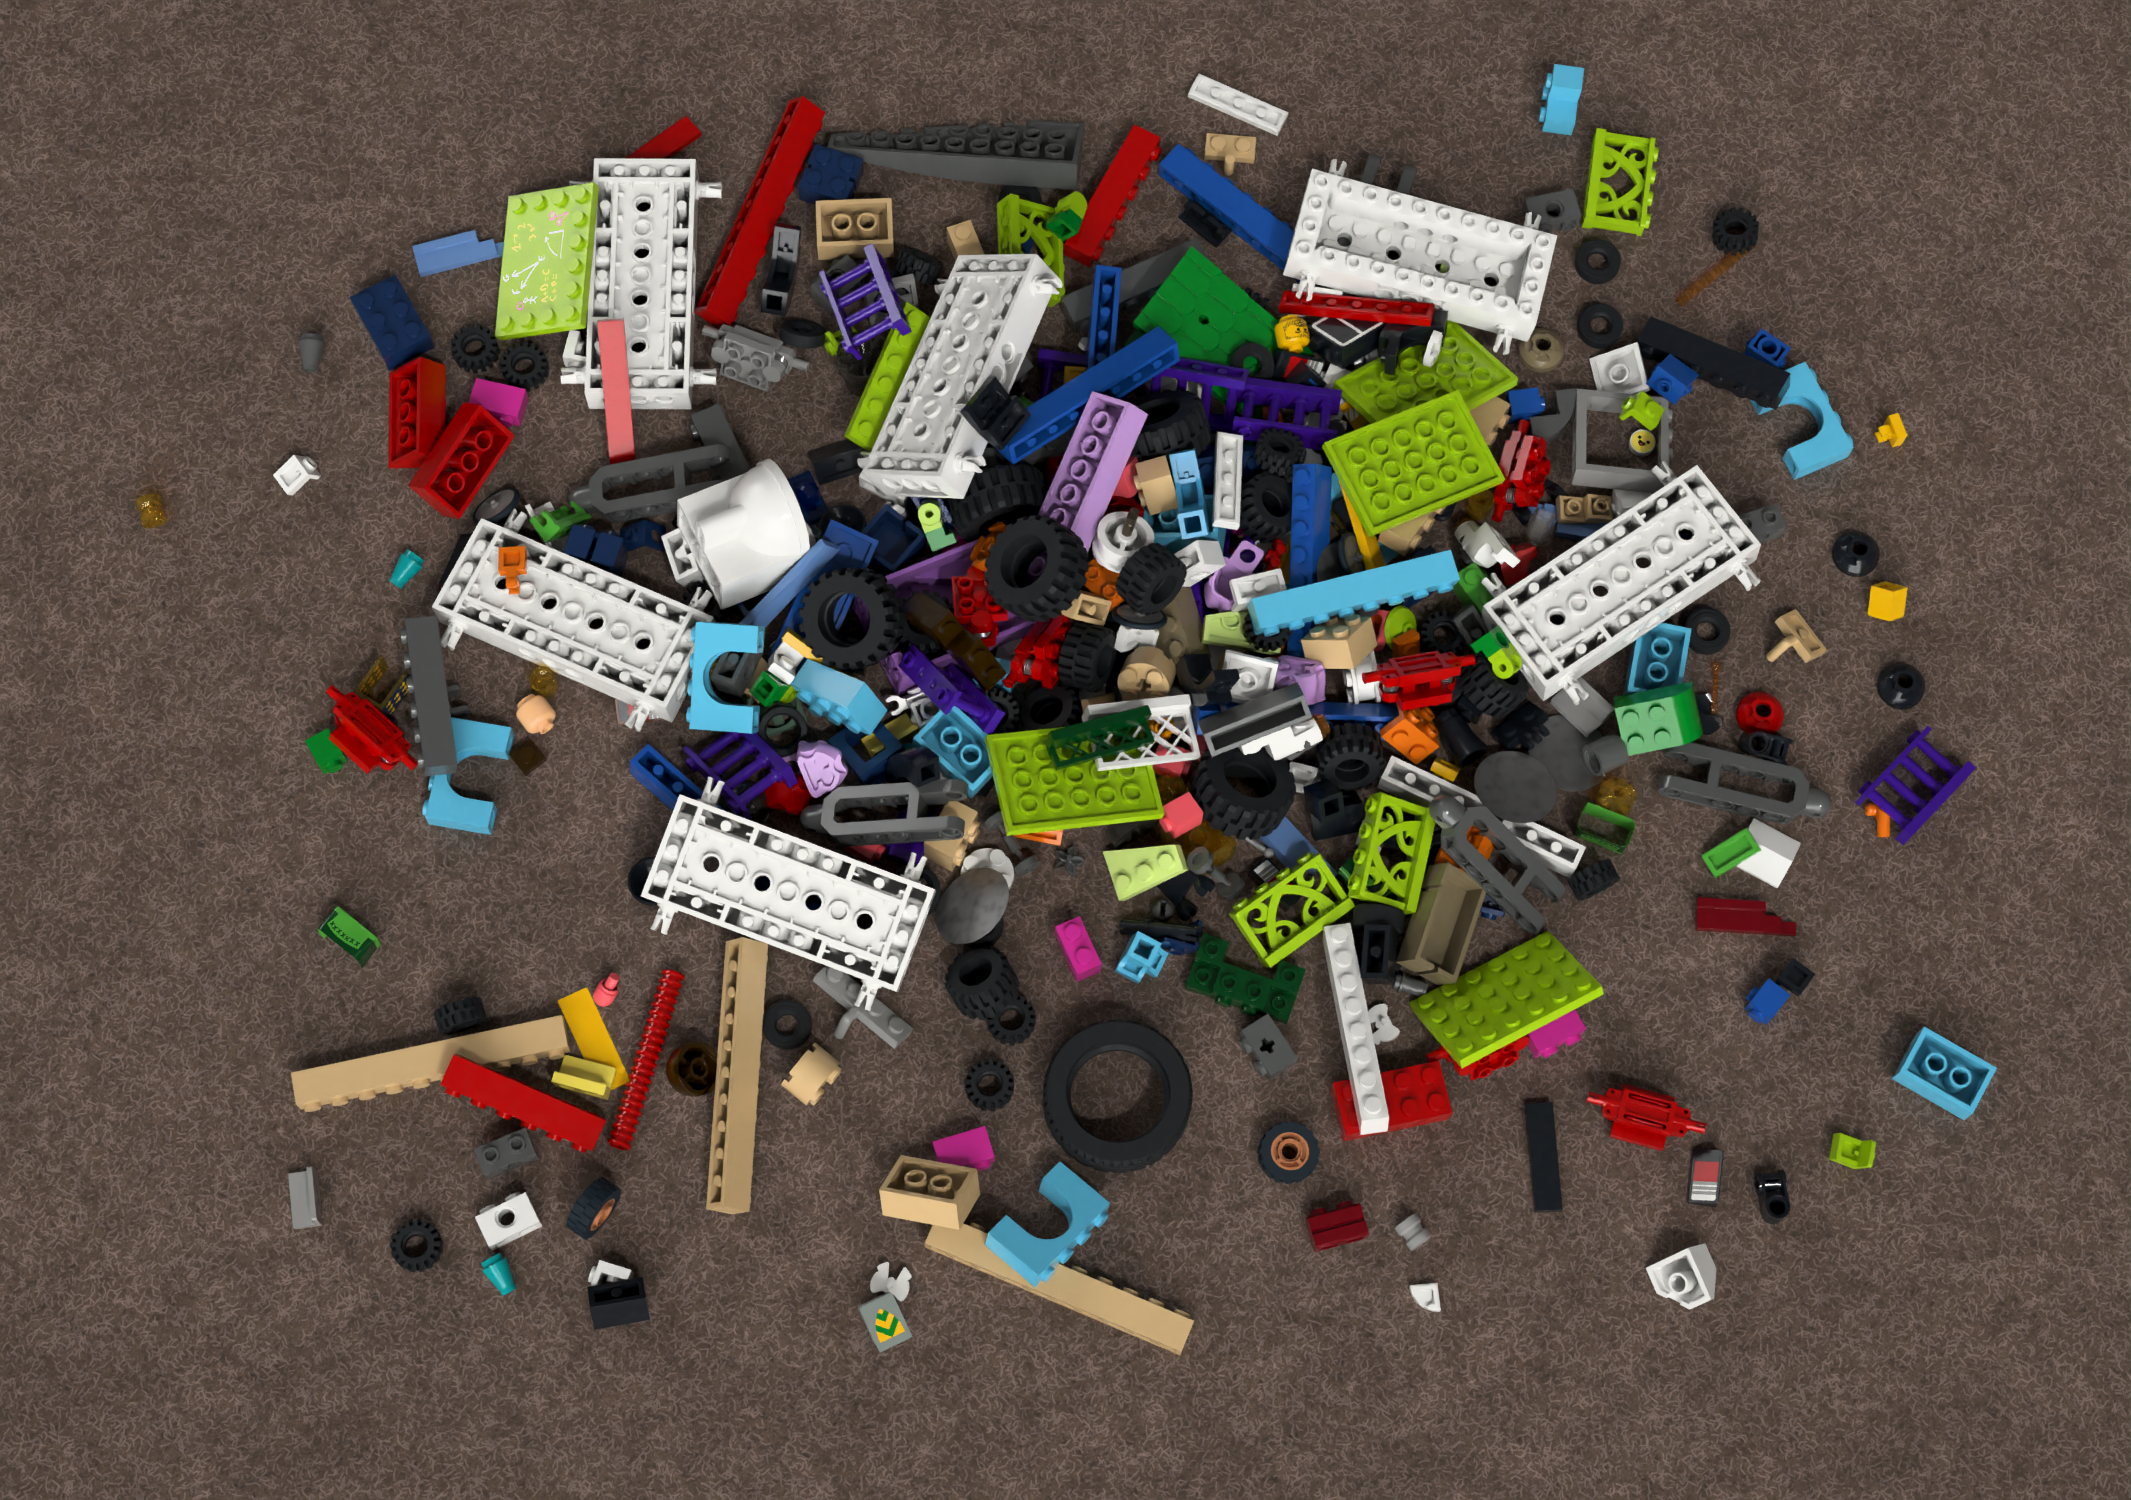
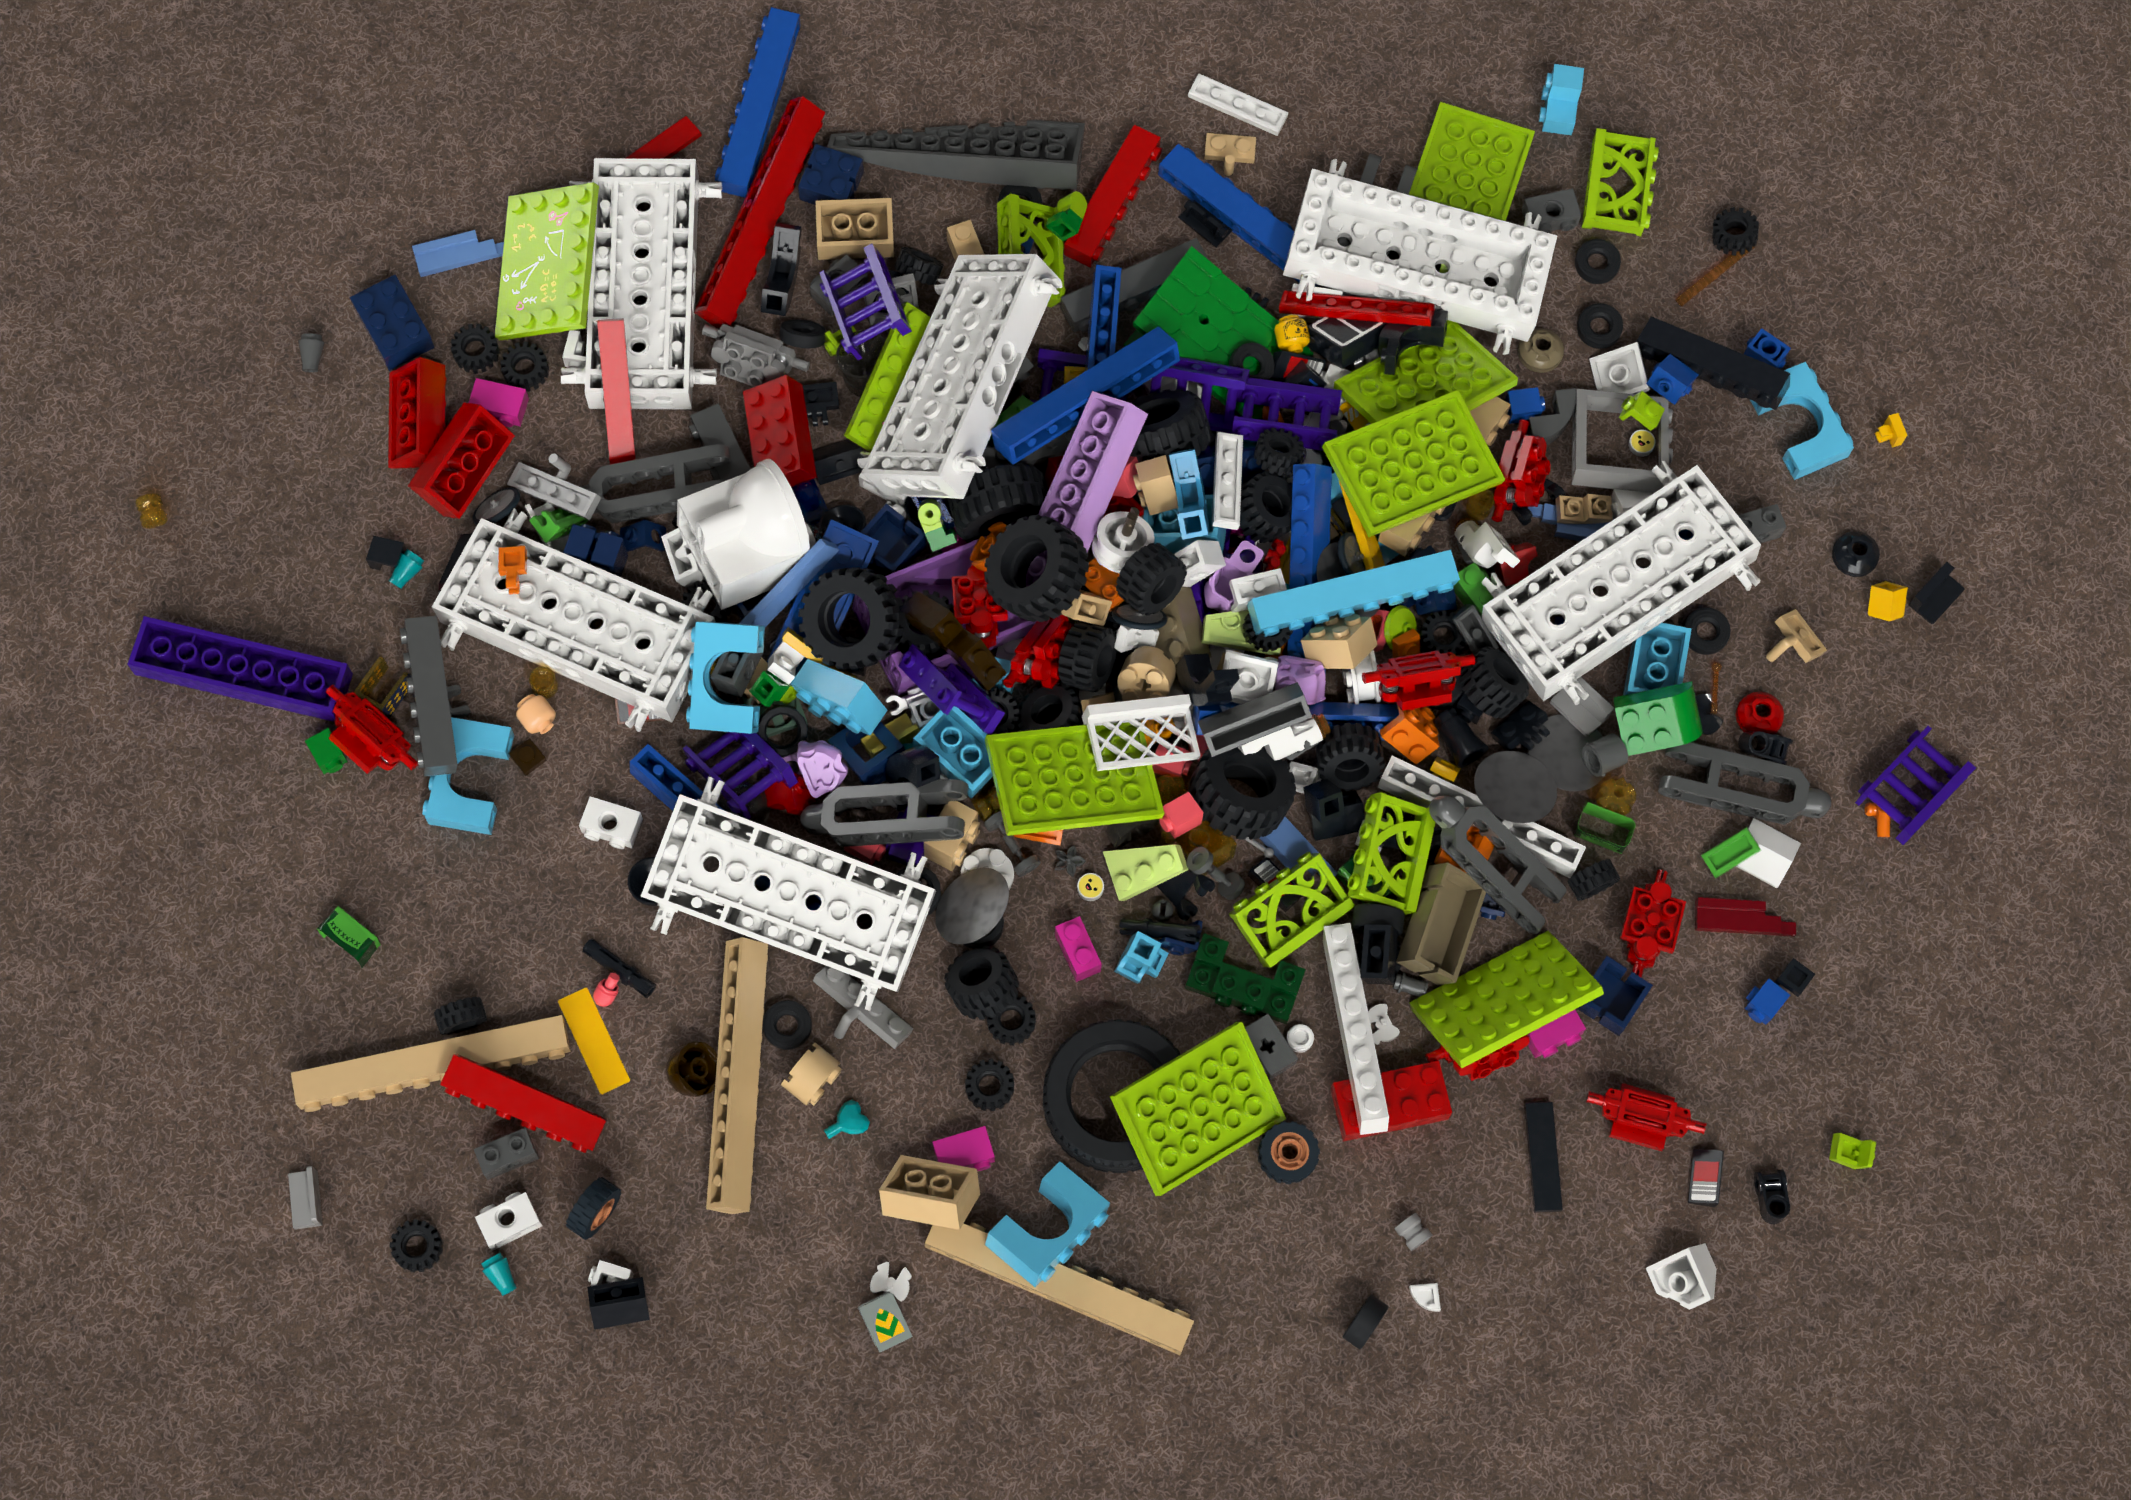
white bracket [273,455,321,495] -> none
light yellow panel [551,1055,617,1100] -> none
red piece [607,969,685,1151] -> none
black slope [960,376,1031,450] -> none
dark green fence [1044,705,1155,771] -> none
dark red brick [1305,1201,1369,1253] -> none
white tile [1422,330,1443,367] -> none
leg [1470,625,1522,679] -> none
clear brick [1523,507,1556,547] -> none
black piece [1877,663,1925,710] -> none
medium azure brick [1892,1027,1997,1120] -> none
none -> dark purple brick [127,616,353,722]
none -> black panel [366,536,407,570]
none -> light grey plate [507,454,601,521]
none -> white brick [579,796,643,849]
none -> black pin [582,938,657,998]
none -> blue brick [715,7,801,198]
none -> red brick [743,375,817,487]
none -> black hinge [802,382,839,427]
none -> teal rock [824,1100,870,1139]
none -> clear yellow wheel [972,787,1001,822]
none -> light yellow tile [1077,873,1104,901]
none -> lime plate [1110,1021,1286,1196]
none -> white tile [1286,1024,1314,1053]
none -> black tyre [1342,1294,1389,1349]
none -> lime plate [1409,102,1535,221]
none -> dark blue bracket [1415,587,1457,615]
none -> dark blue piece [1577,956,1653,1036]
none -> red piece [1620,870,1686,978]
none -> black panel [1909,562,1965,624]

